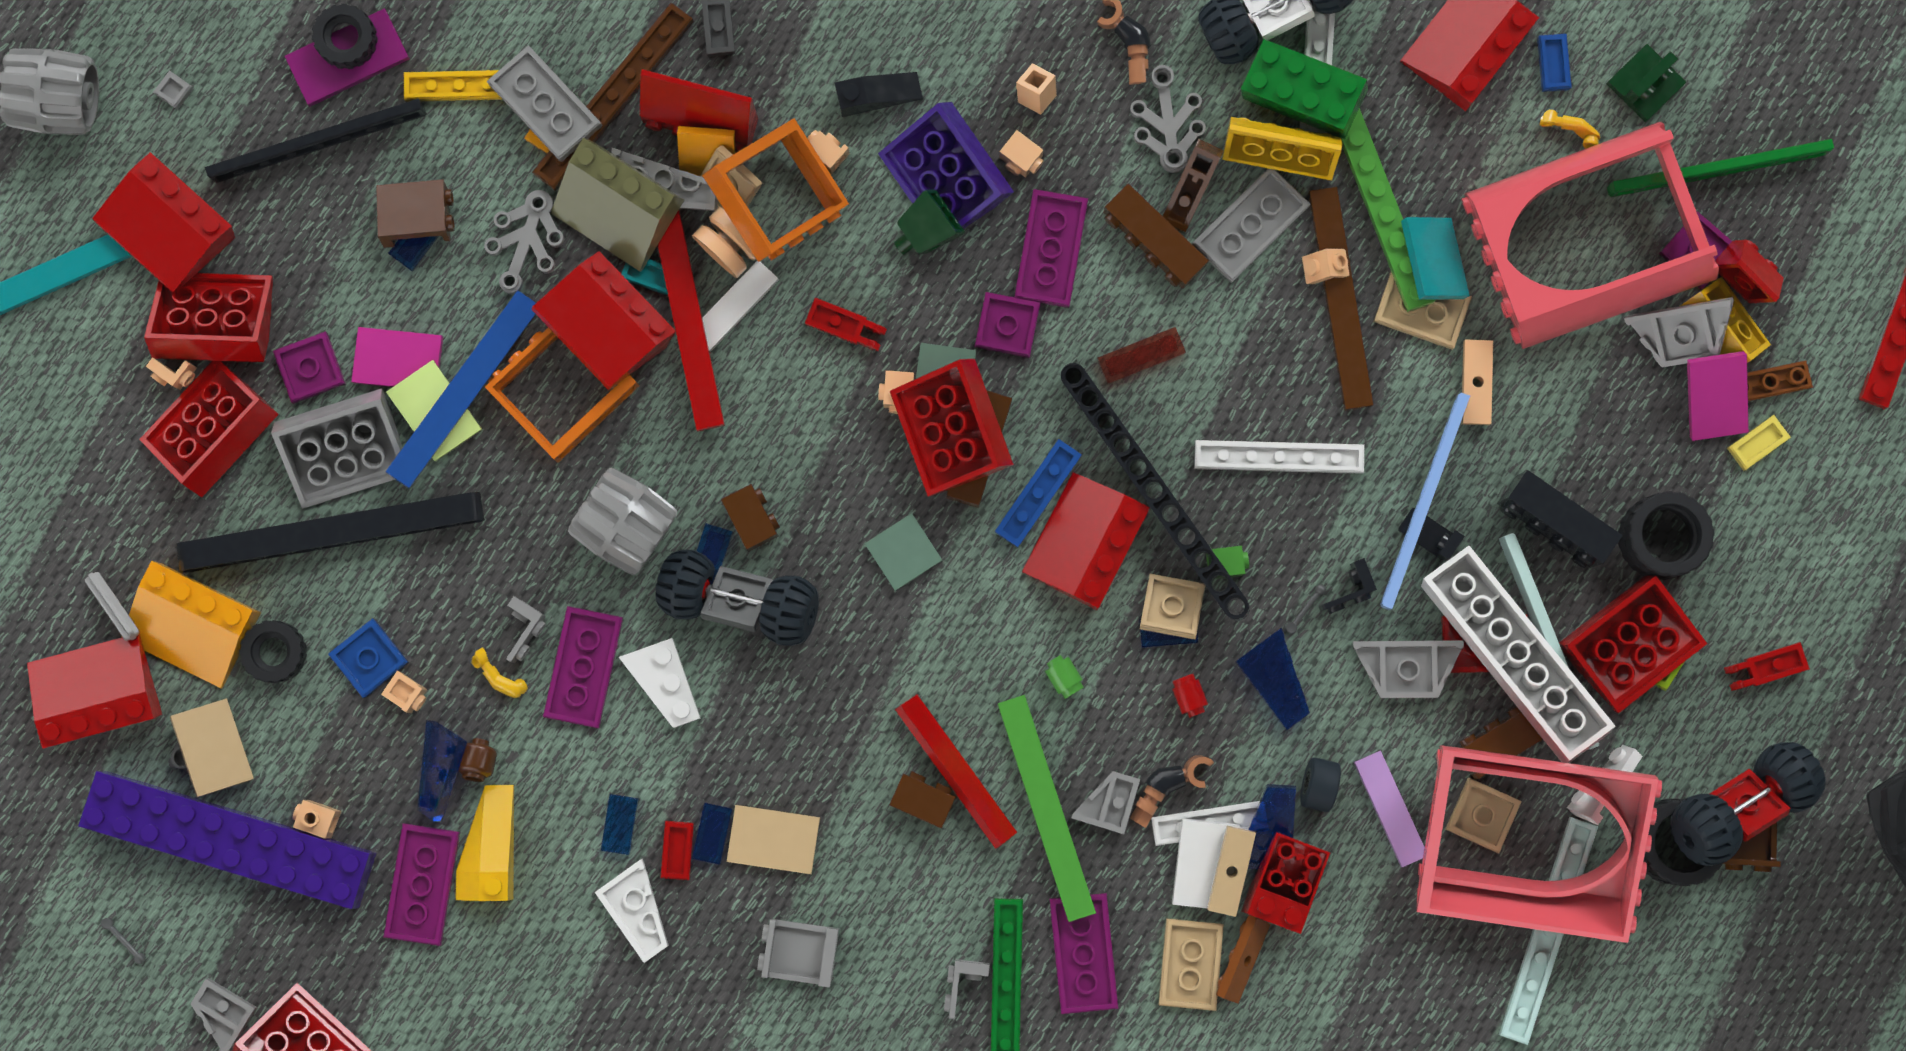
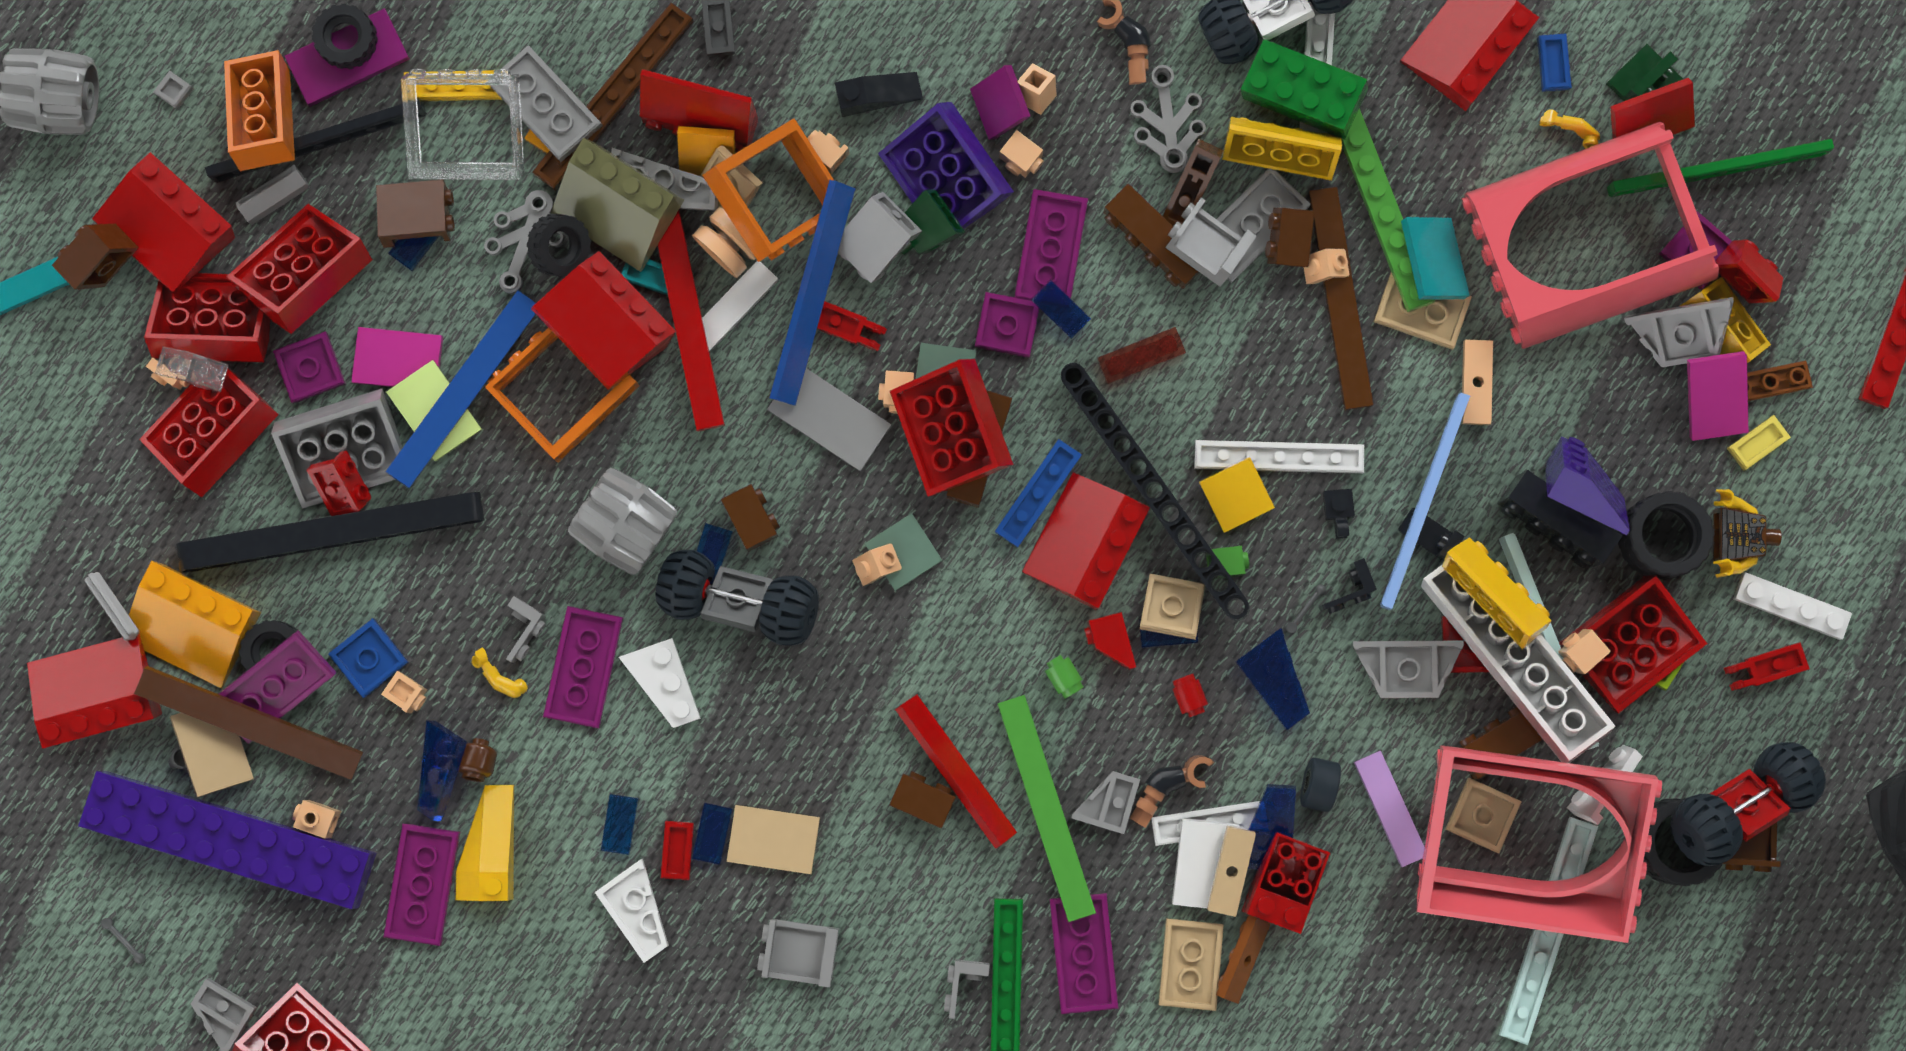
none -> reddish brown brick [52,224,139,290]
none -> reddish brown tile [134,666,363,780]
none -> clear slope [155,346,229,392]
none -> magenta tile [219,630,336,744]
none -> orange brick [224,50,295,171]
none -> red slope [226,204,373,334]
none -> light grey piece [236,165,310,225]
none -> red bracket [306,451,371,516]
none -> clear window [401,69,524,180]
none -> black tyre [527,214,591,277]
none -> light grey tile [767,368,892,472]
none -> blue tile [769,180,855,406]
none -> light grey panel [838,192,922,283]
none -> light nougat bracket [852,544,902,586]
none -> magenta tile [970,65,1031,140]
none -> clear blue tile [1031,279,1091,339]
none -> red slope [1084,612,1136,670]
none -> light grey panel [1165,198,1256,287]
none -> yellow tile [1199,457,1275,533]
none -> reddish brown brick [1265,208,1315,267]
none -> black plate [1323,489,1355,539]
none -> yellow slope [1442,537,1552,650]
none -> dark purple slope [1545,436,1630,535]
none -> light nougat brick [1558,629,1611,674]
none -> red tile [1610,78,1695,139]
none -> torso [1713,489,1782,578]
none -> white plate [1733,572,1852,640]

